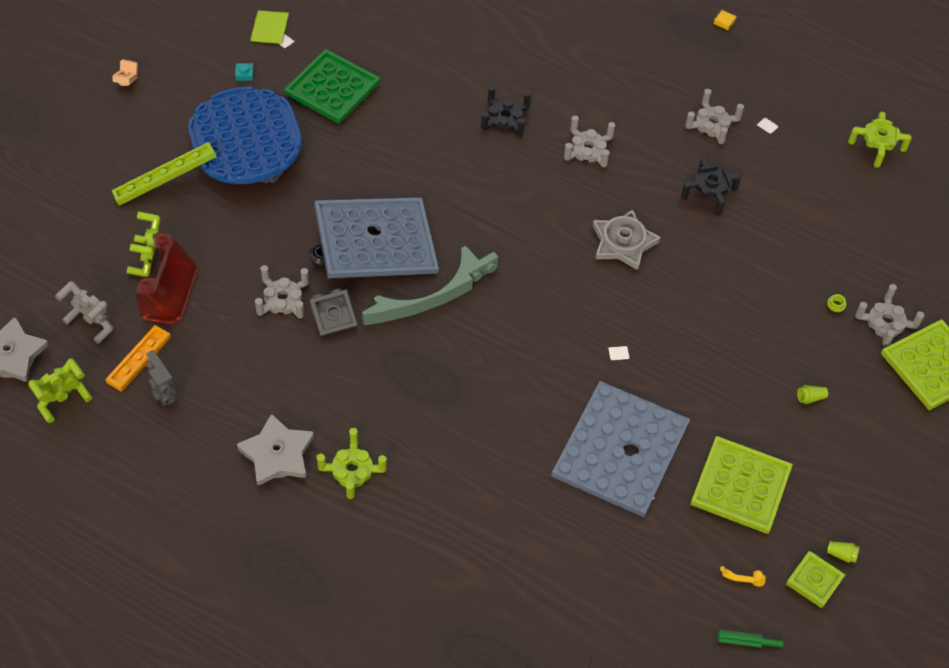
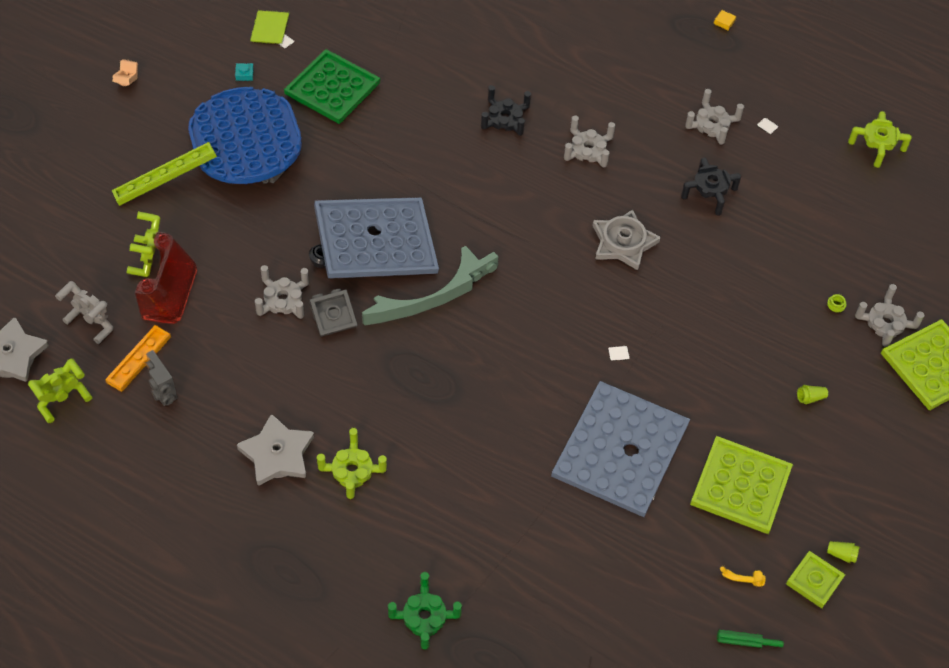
none -> green plate [388,572,462,650]

